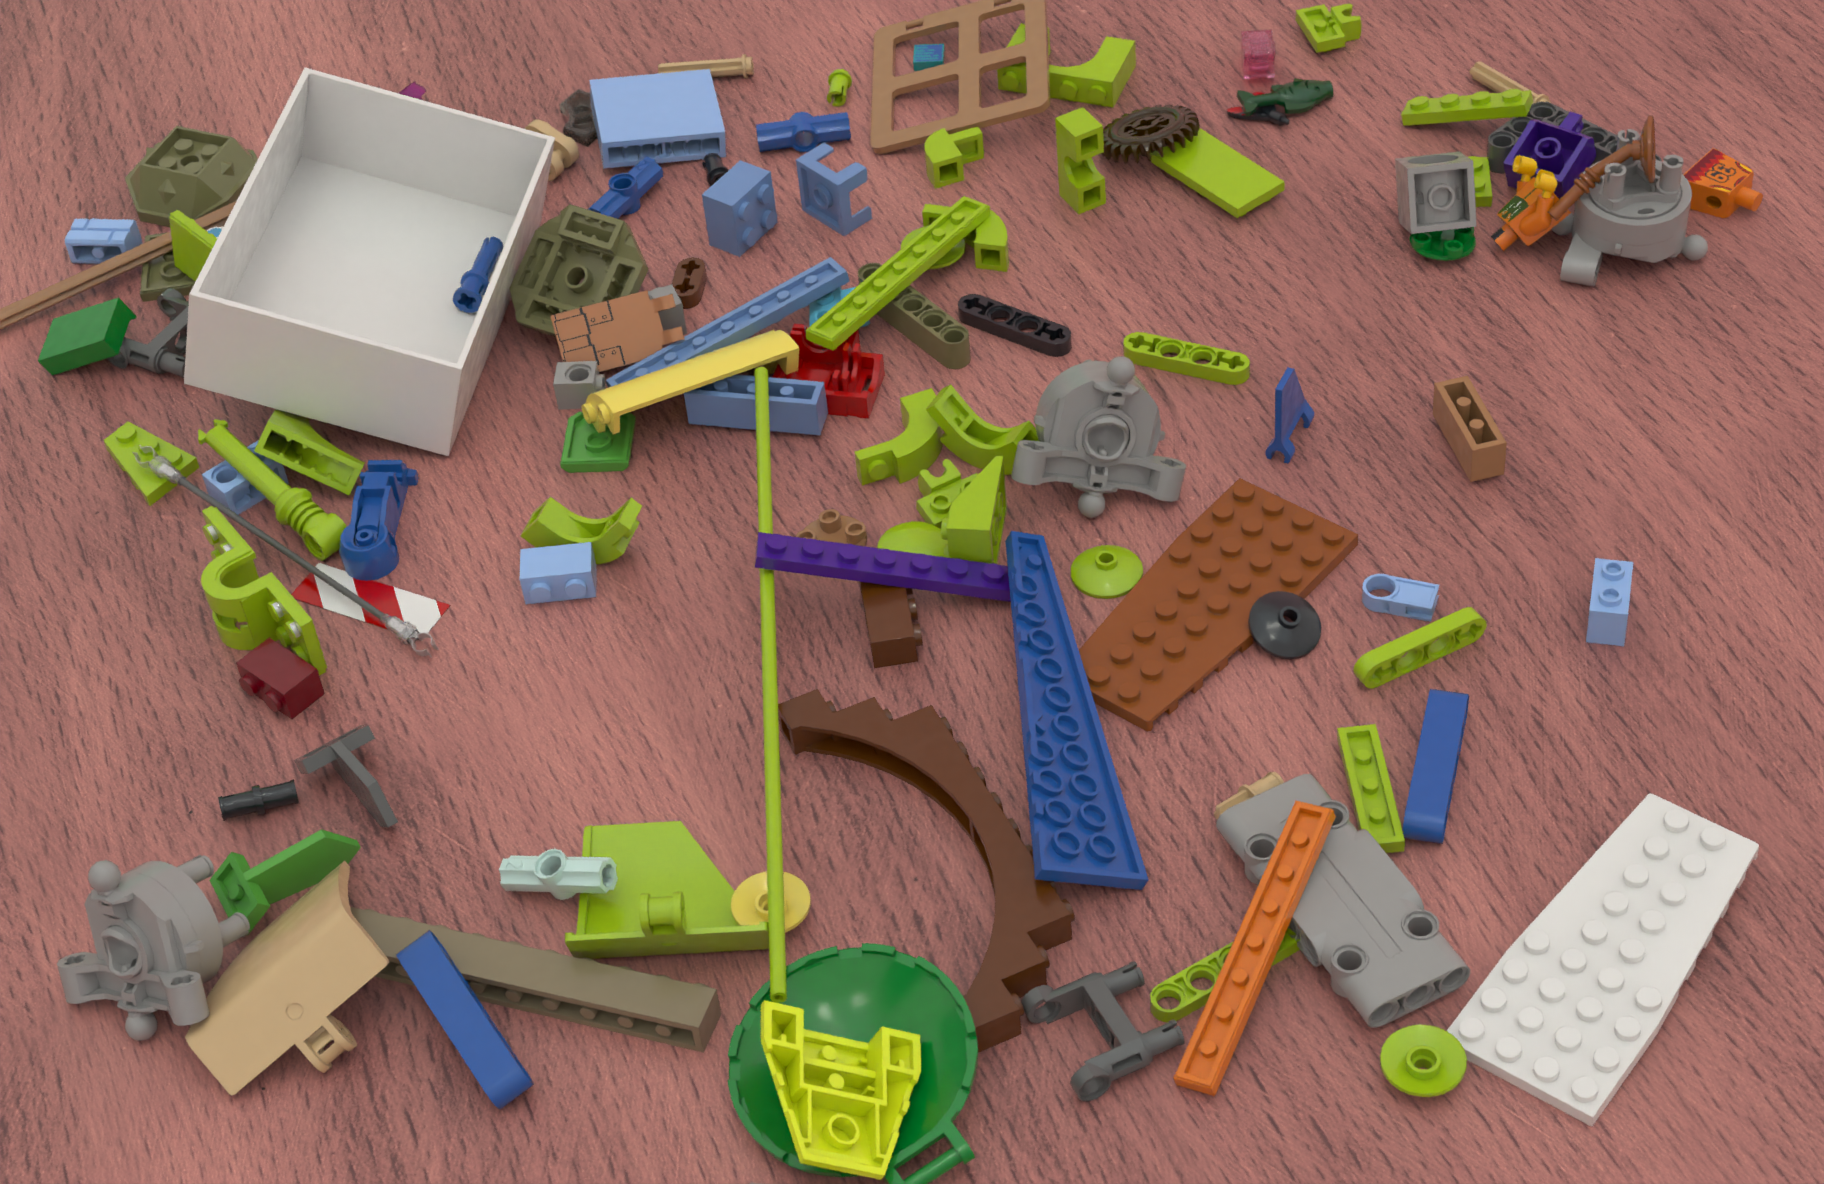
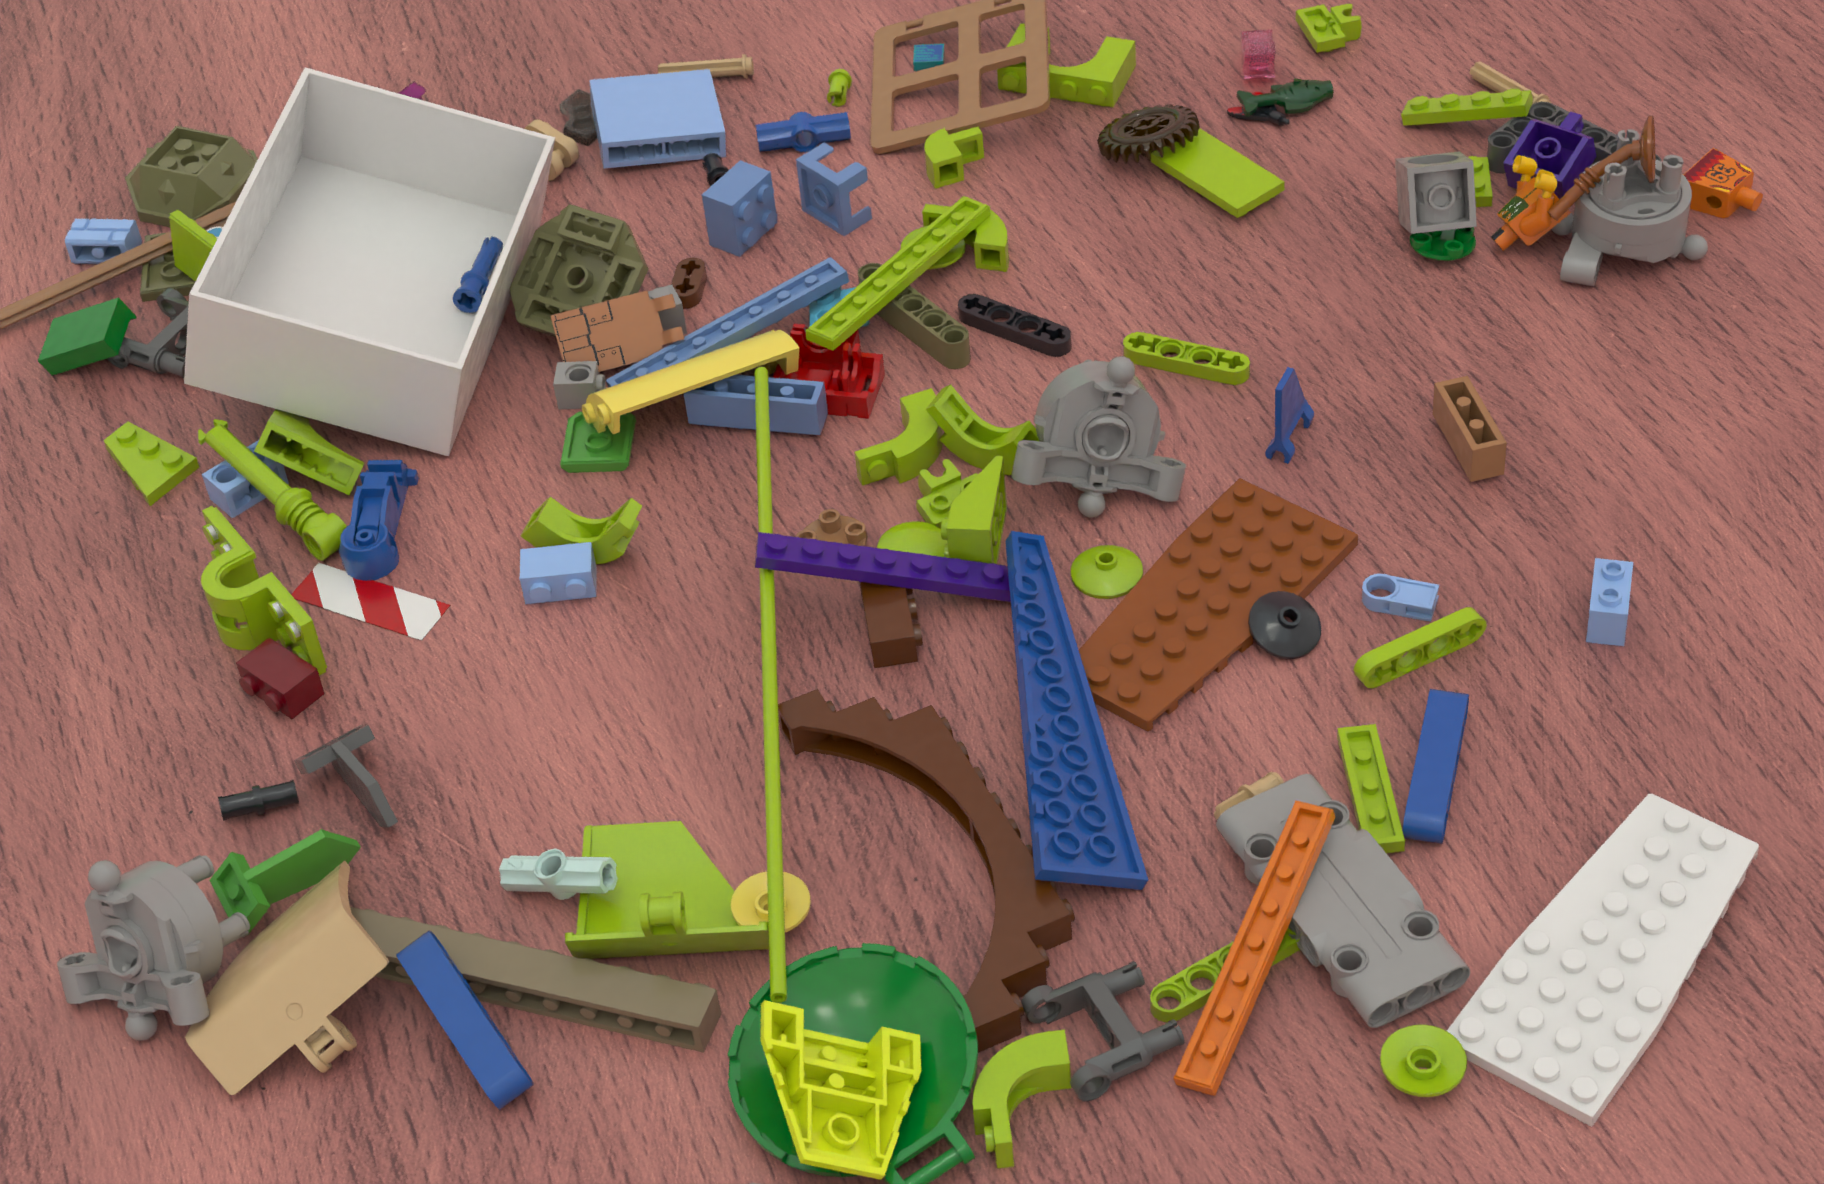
piece [133,445,439,657] -> none
blue piece [587,156,663,219] -> none
lime arch [1055,107,1106,214] -> none
none -> lime arch [973,1029,1071,1169]

